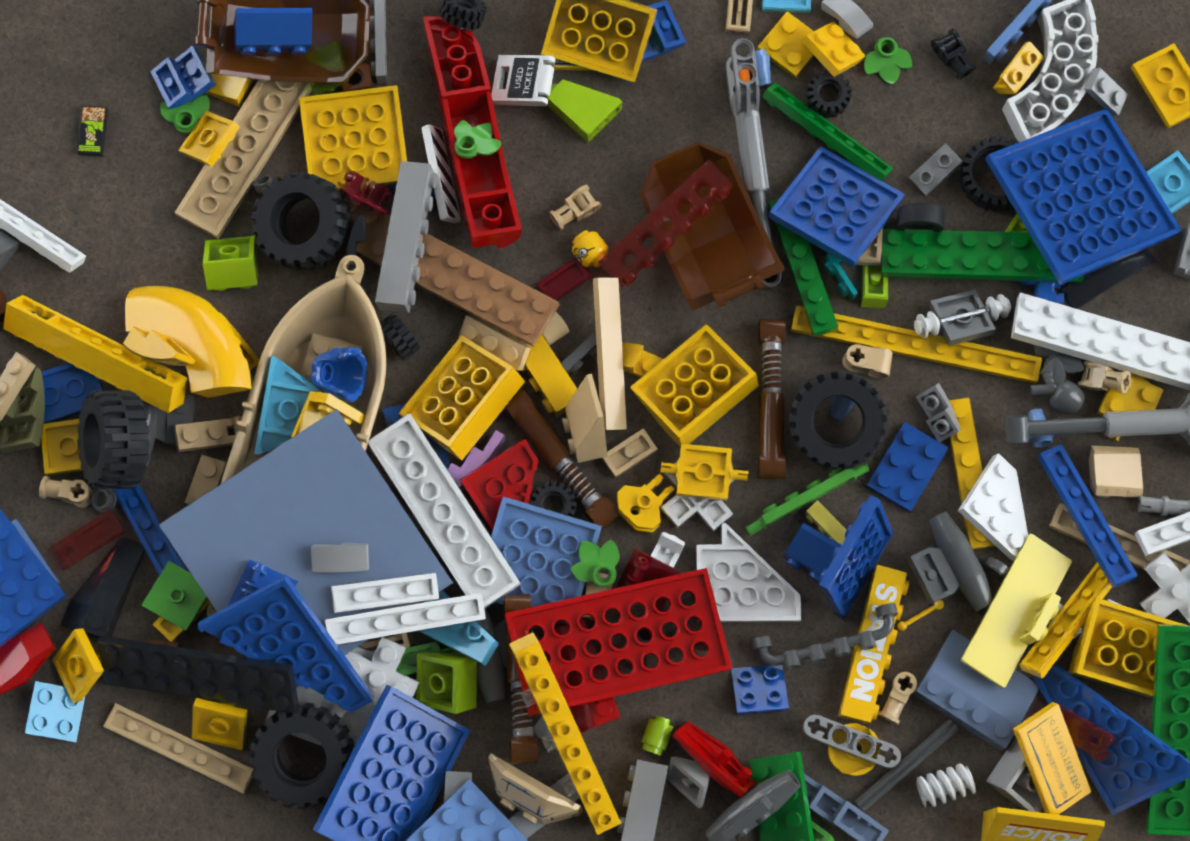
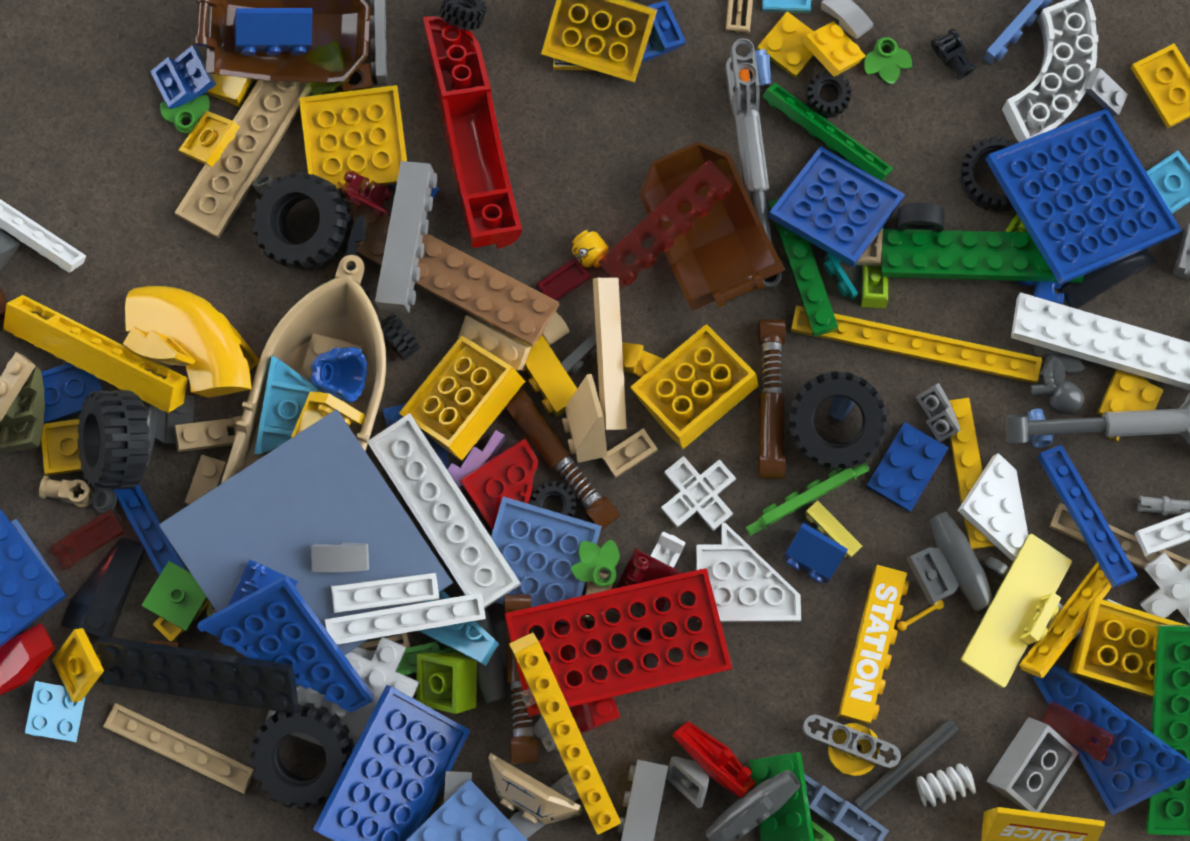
tile [77,106,108,156] -> none
yellow tile [192,698,247,751] -> none
lime slope [203,236,258,291] -> none
white tile [422,124,461,224] -> none
bright green plate [454,120,501,158] -> none
white container [491,55,555,106] -> none
lime slope [546,79,622,143] -> none
tan connector [549,185,602,231] -> none
yellow hinge [617,474,675,533] -> none
lime brick [641,715,674,756] -> none
yellow plate [660,444,748,500] -> none
blue hinge [731,665,789,716] -> none
dark grey bar [750,603,898,670] -> none
blue plate [819,495,894,620] -> none
tan piece [842,344,893,379] -> none
tan connector [878,672,917,725] -> none
light grey plate [909,143,963,196] -> none
sand blue slope [912,629,1039,751] -> none
dark grey plate [914,290,1011,346] -> none
yellow bracket [993,42,1044,94] -> none
yellow tile [1013,702,1091,815] -> none
tan connector [1077,361,1131,394] -> none
tan slope [1088,446,1143,499] -> none

